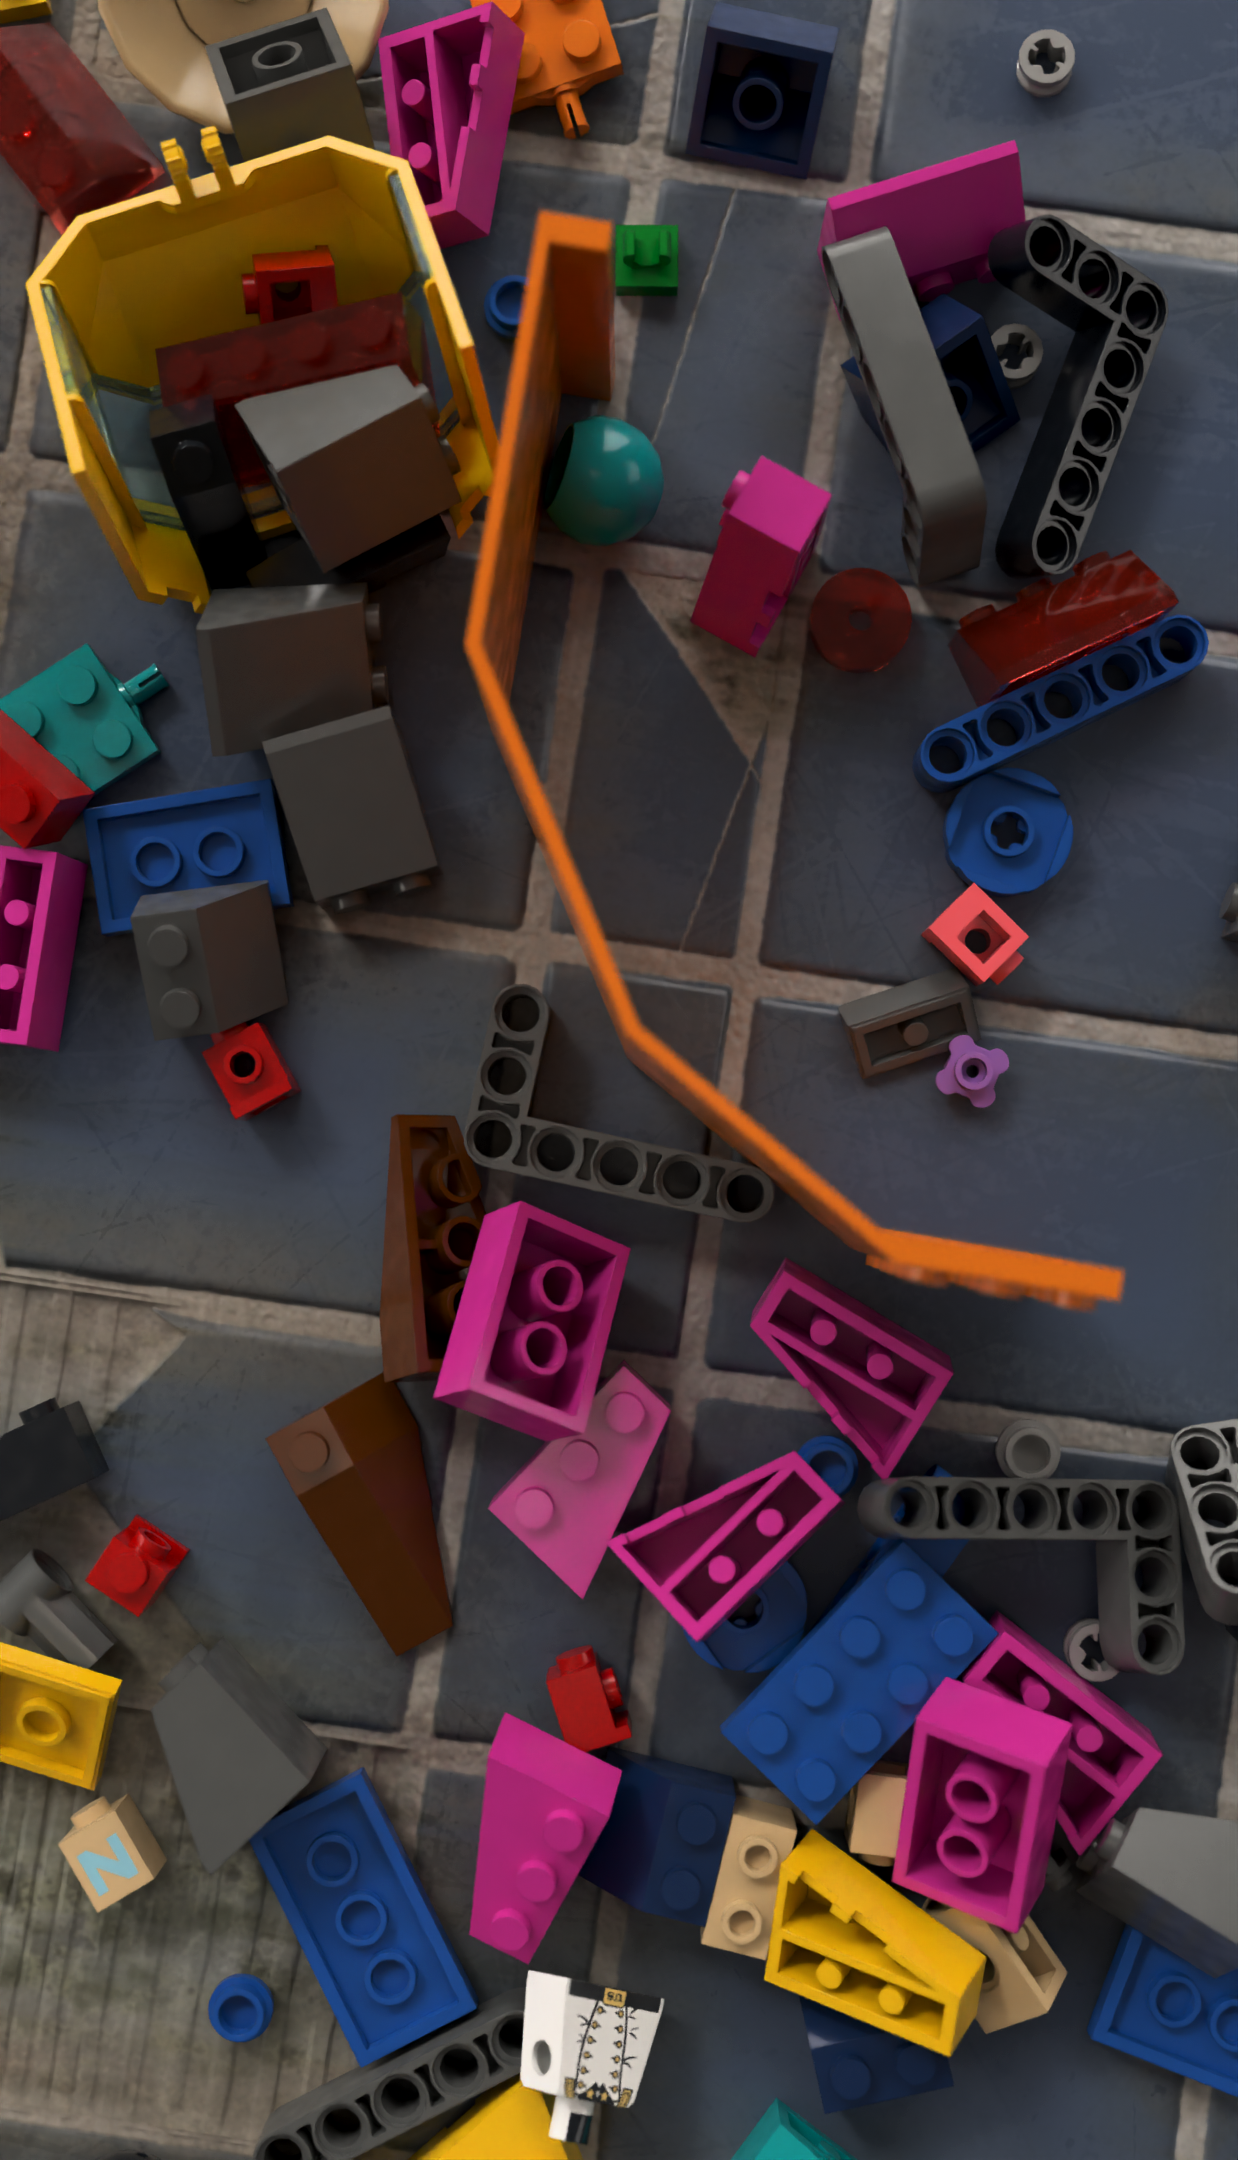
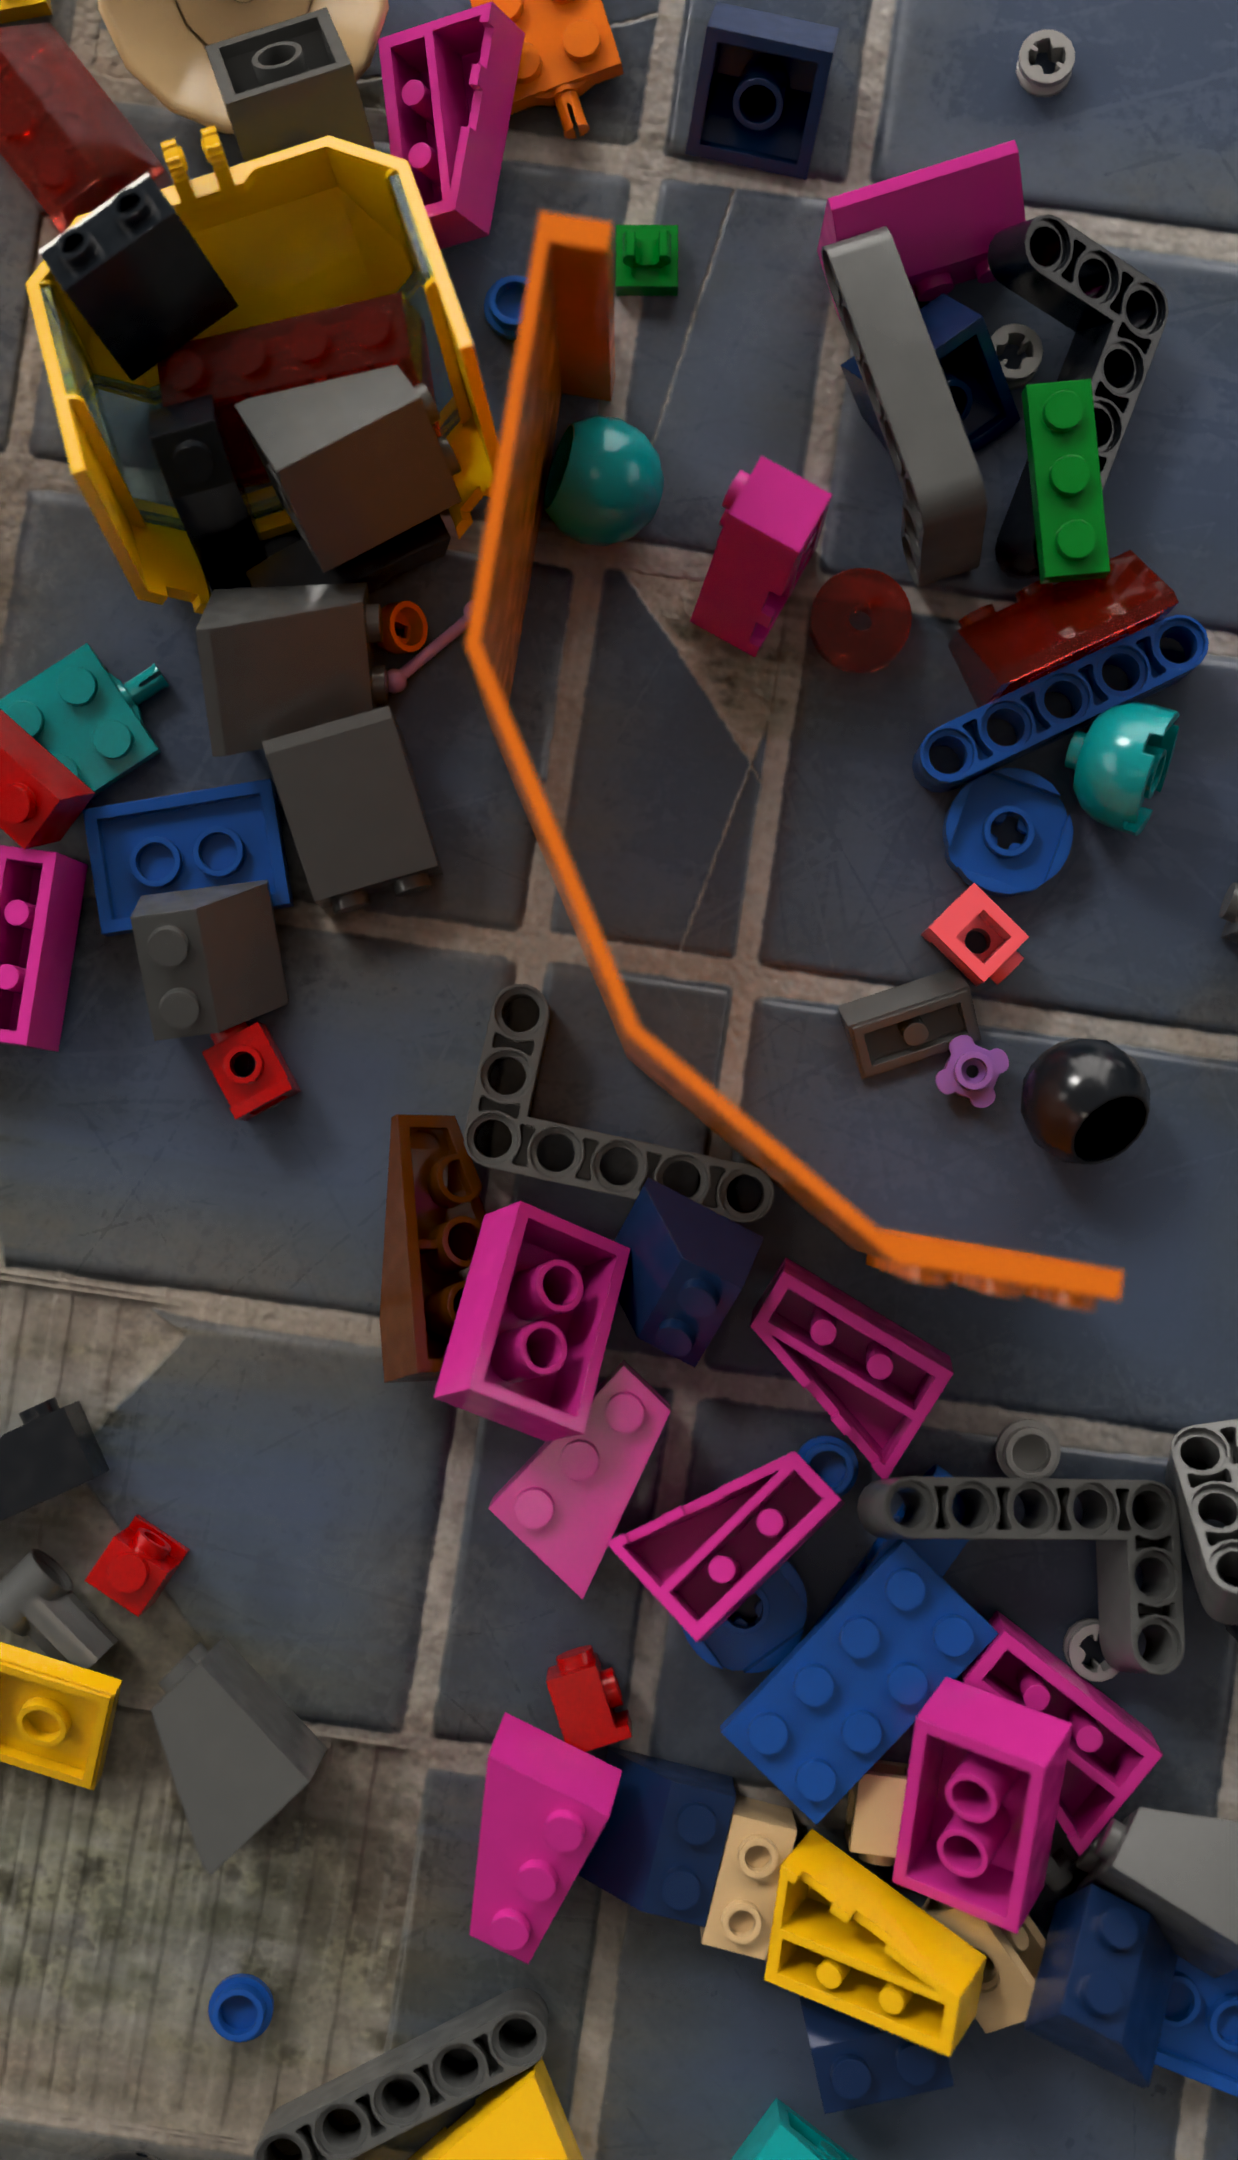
tan brick [58,1793,167,1913] -> none
red brick [241,245,340,336] -> none
blue plate [249,1767,479,2068] -> none
reddish brown wedge [265,1372,454,1657] -> none
white torso [520,1970,664,2145] -> none
none -> black piece [38,172,238,382]
none -> orange hinge [377,601,428,654]
none -> lavender hinge [387,600,473,693]
none -> dark blue slope [615,1177,764,1368]
none -> black helmet [1020,1038,1150,1165]
none -> green plate [1022,379,1110,584]
none -> dark blue slope [1024,1884,1178,2088]
none -> teal cylinder [1065,702,1180,836]

